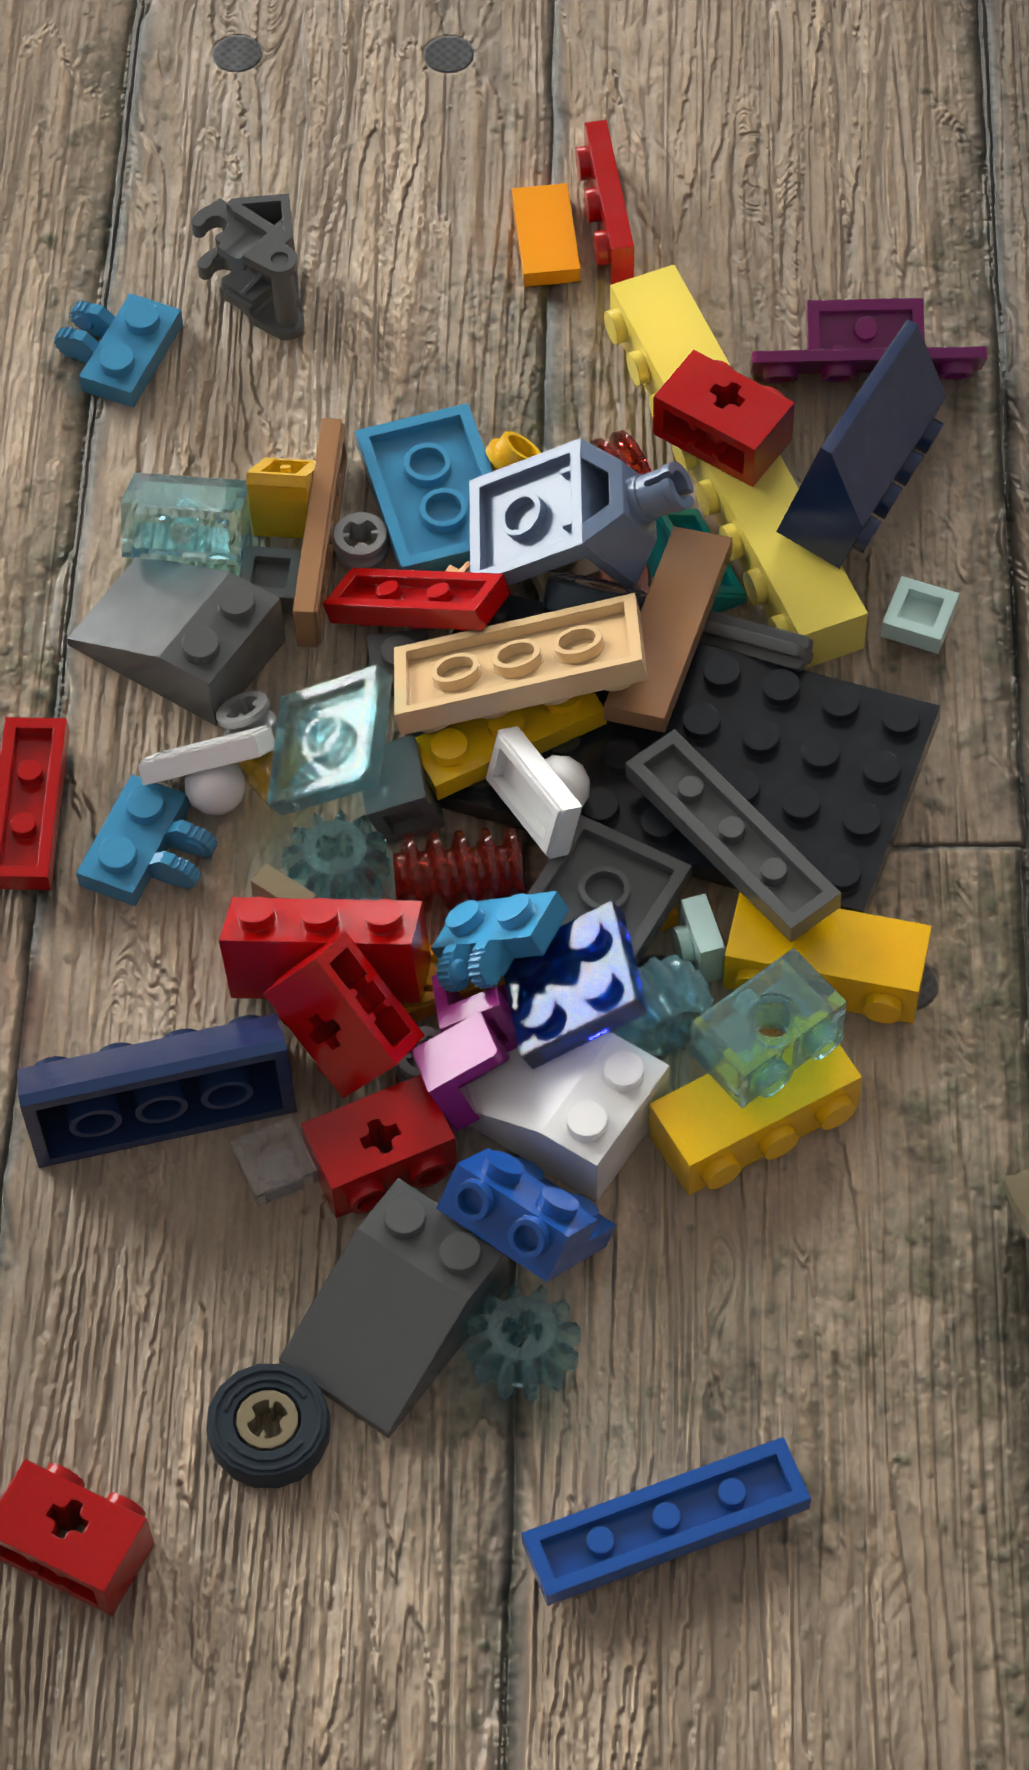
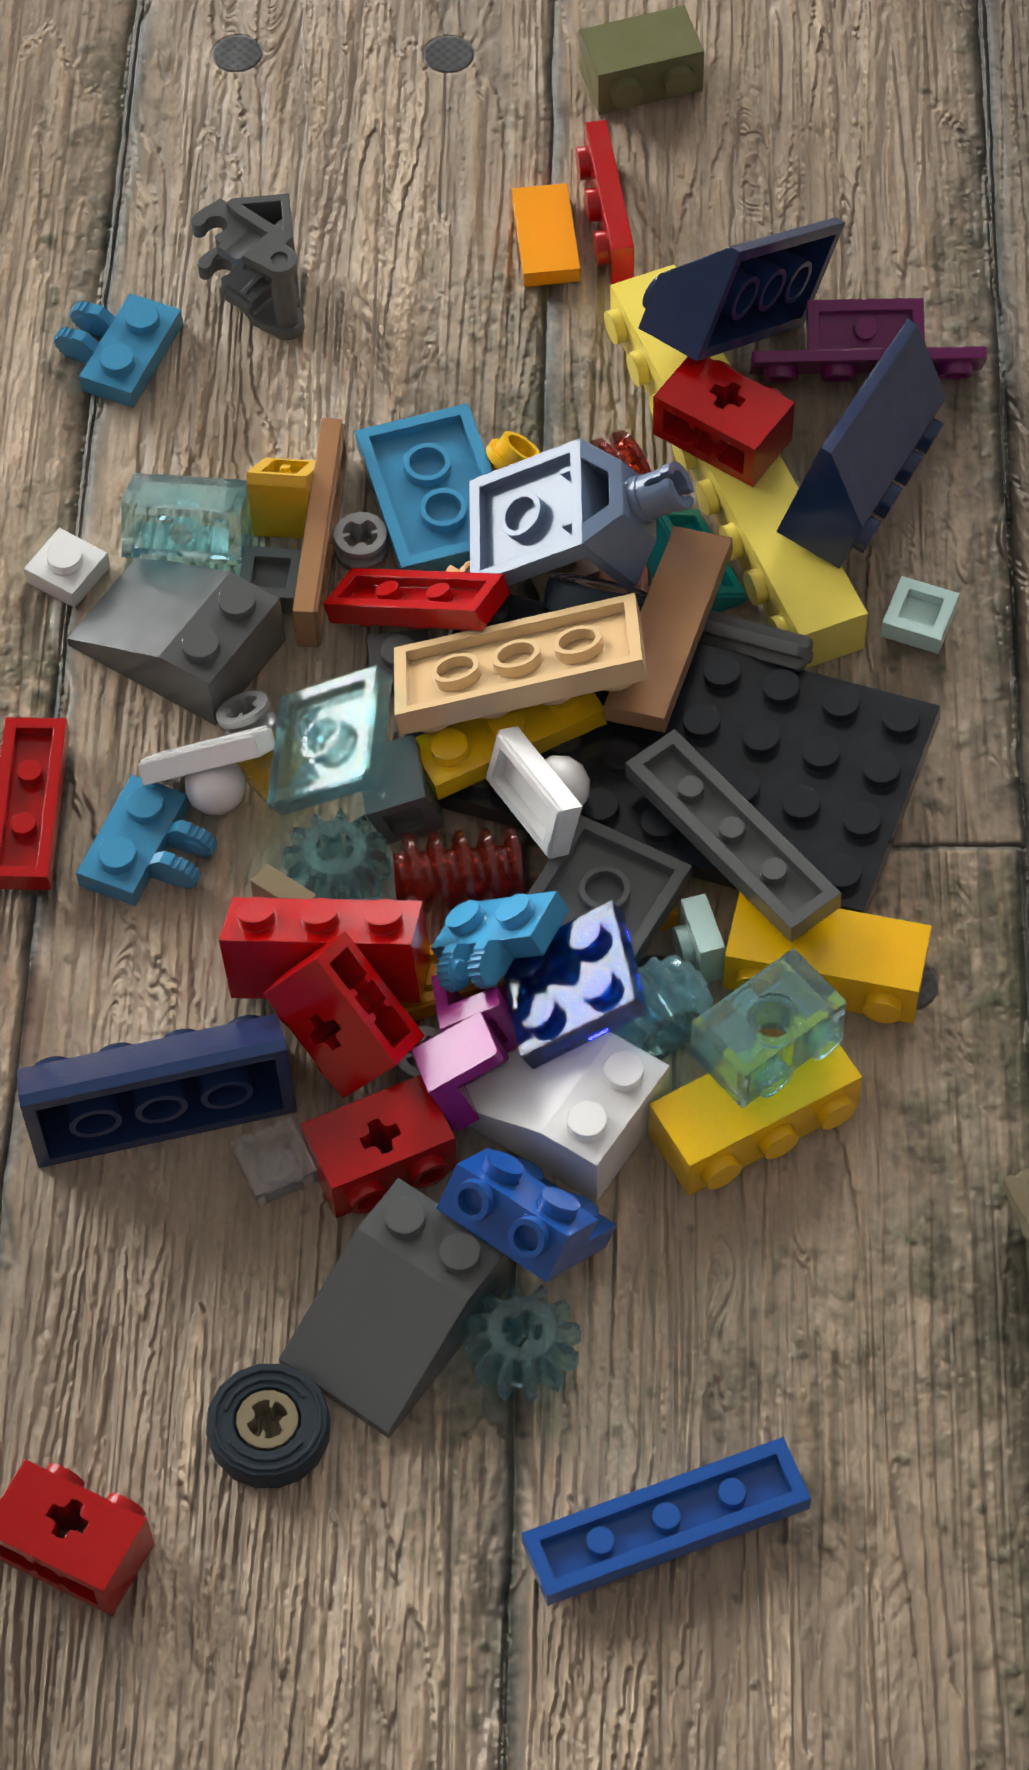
none -> white plate [24,528,110,608]
none -> olive brick [579,5,704,115]
none -> dark blue slope [638,217,845,361]

